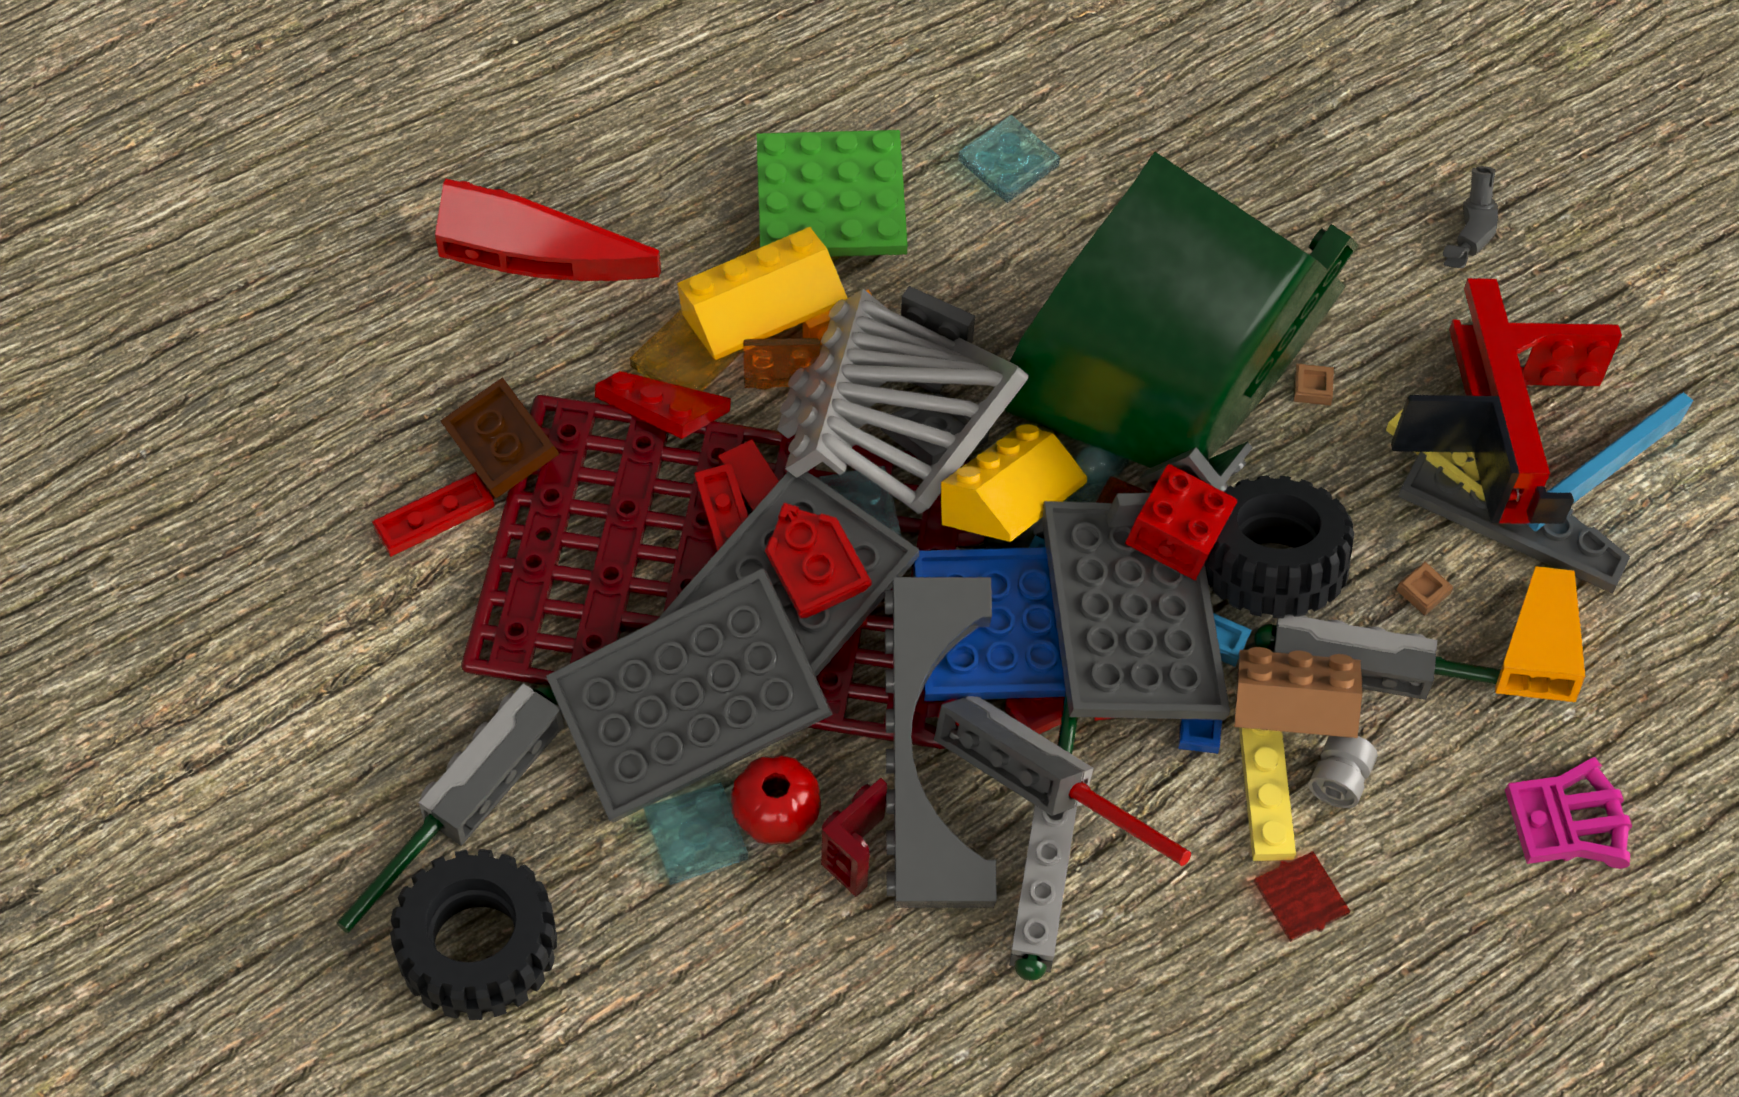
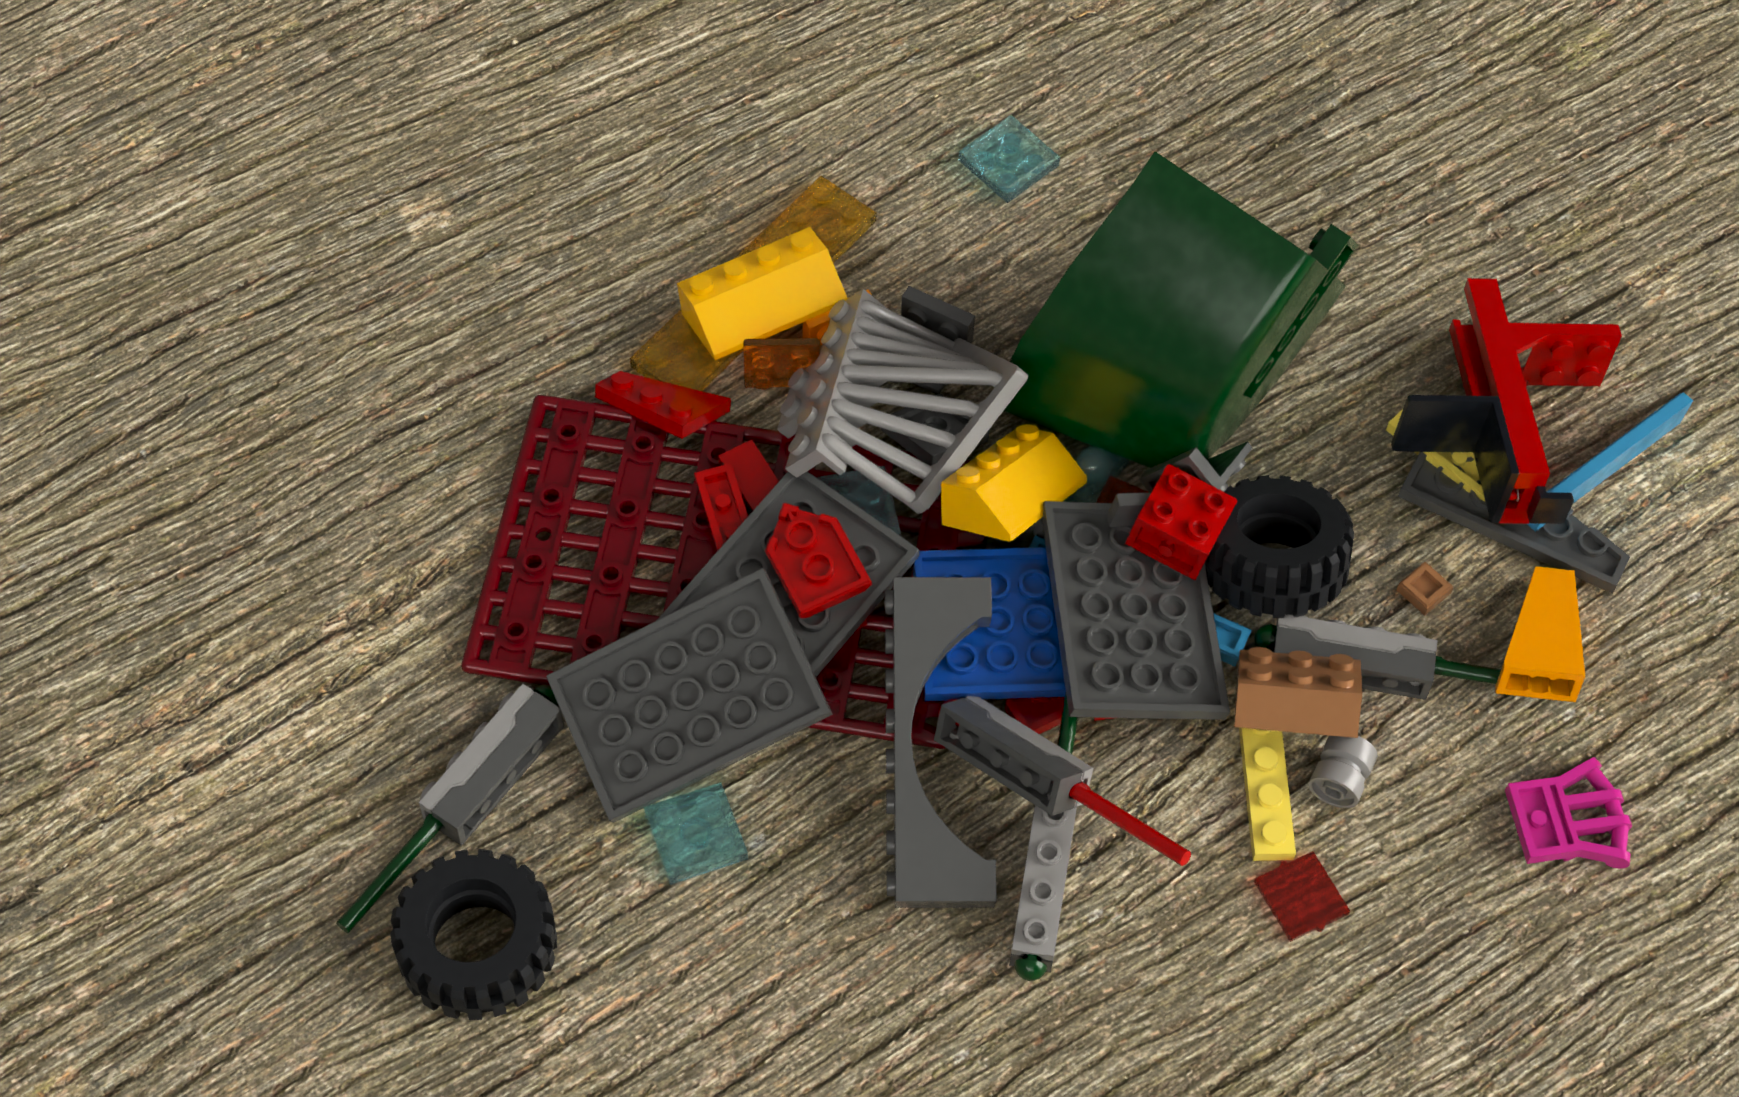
red tile [372,472,495,557] -> none
red wedge [435,178,661,281] -> none
reddish brown plate [440,377,559,498] -> none
red piece [731,755,822,845] -> none
bright green plate [756,130,908,257] -> none
dark red bracket [821,778,887,897] -> none
blue tile [1178,719,1222,754] -> none
medium nougat tile [1293,364,1334,406] -> none
dark grey arm [1443,166,1498,268] -> none

